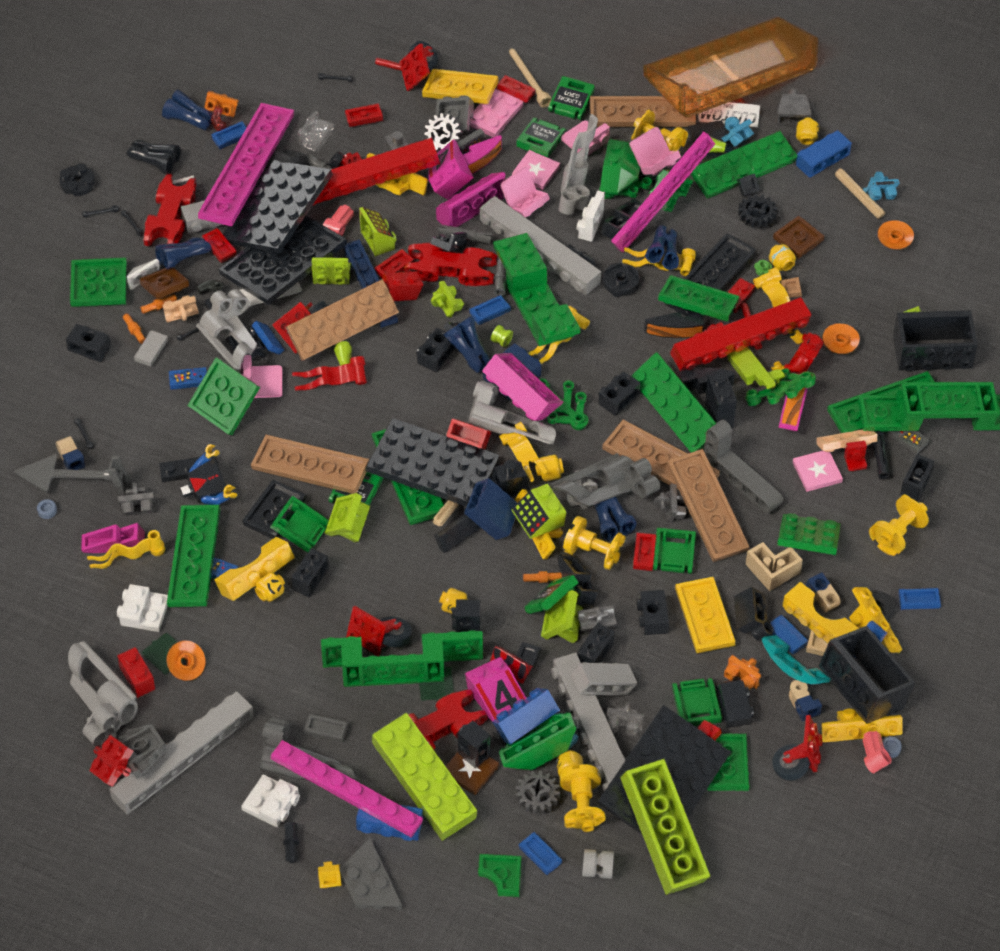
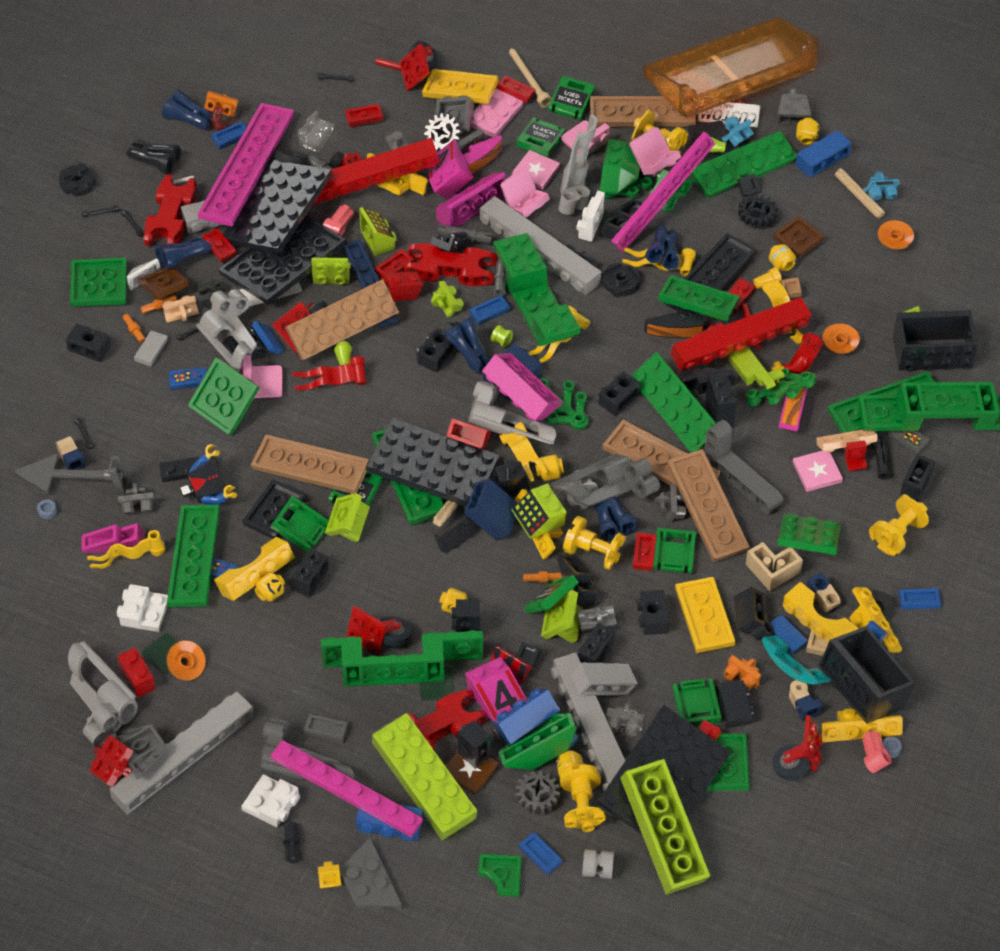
bright green plate [754,260,772,276] -> none

